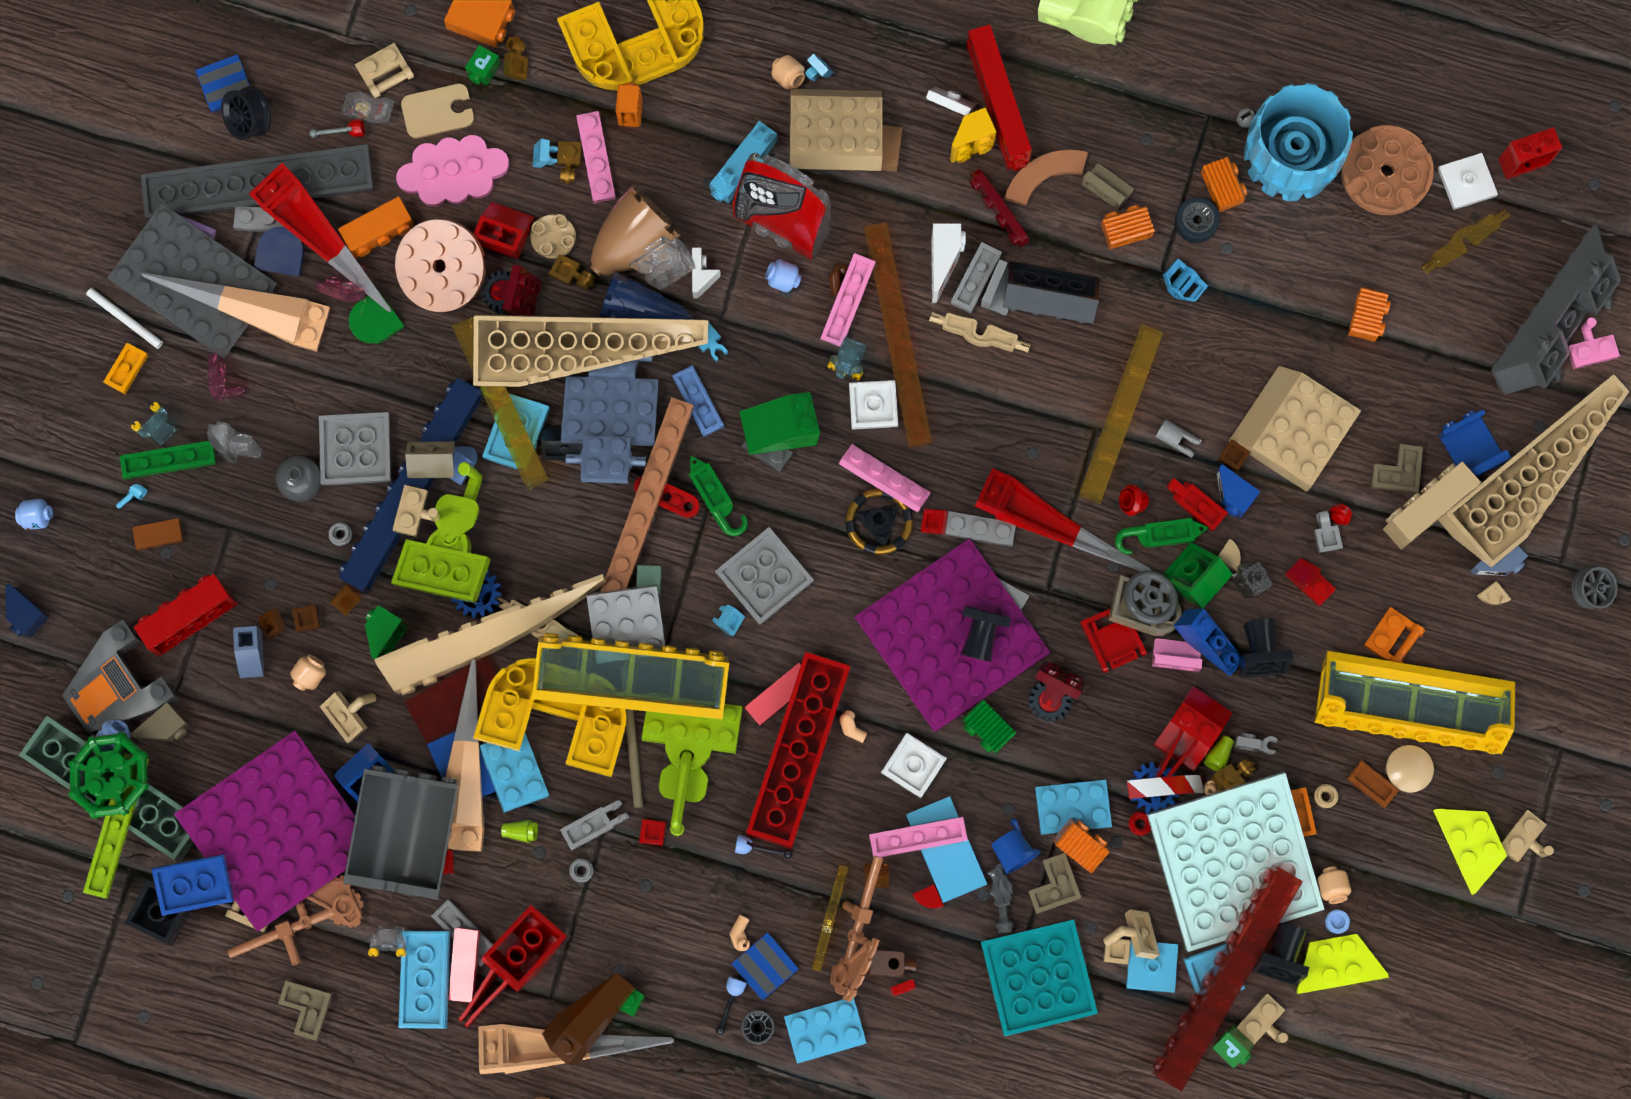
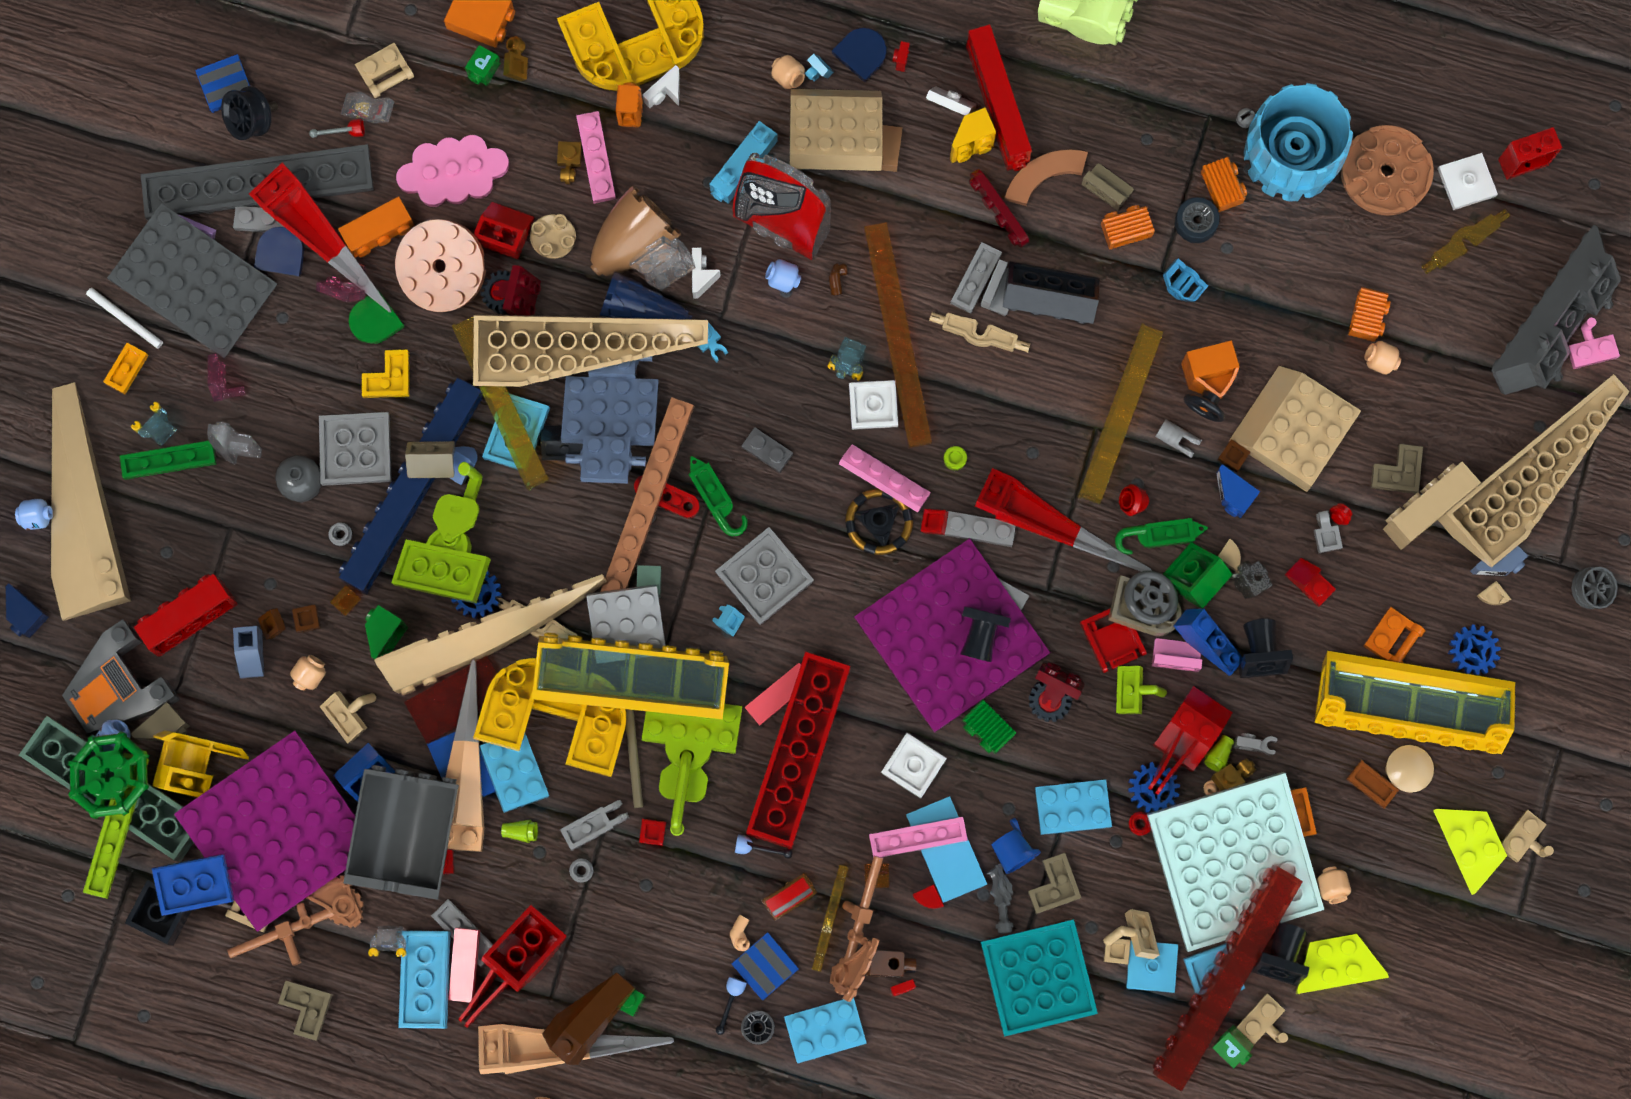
medium azure hand [116,484,148,509] -> none
dark orange tile [132,518,184,551] -> none
light nougat plate [142,273,330,352] -> none
tan plate [393,485,440,537] -> none
tan piece [401,84,474,139] -> none
medium azure tile [532,139,558,168] -> none
pearl gold plate [549,254,594,290] -> none
medium blue tile [672,365,724,437] -> none
green slope [739,392,820,455] -> none
bright pink plate [820,253,876,348] -> none
light nougat arm [839,710,867,743] -> none
white slope [931,224,966,303] -> none
orange brick [1053,818,1110,874] -> none
sticker [1127,775,1204,799] -> none
red hinge [1166,478,1228,532] -> none
tan plate [1314,784,1338,808] -> none
light blue tile [1324,910,1350,934] -> none
blue panel [1438,410,1511,478] -> none
none -> tan wedge [51,382,131,621]
none -> yellow piece [152,730,249,797]
none -> yellow plate [362,350,409,398]
none -> white slope [642,65,680,108]
none -> slope [762,872,817,920]
none -> dark blue tile [832,28,886,82]
none -> red plate [893,41,910,72]
none -> lime tile [944,446,967,471]
none -> lime plate [1116,666,1167,714]
none -> orange piece [1181,340,1240,422]
none -> light nougat head [1364,341,1401,375]
none -> blue gear [1448,625,1501,676]

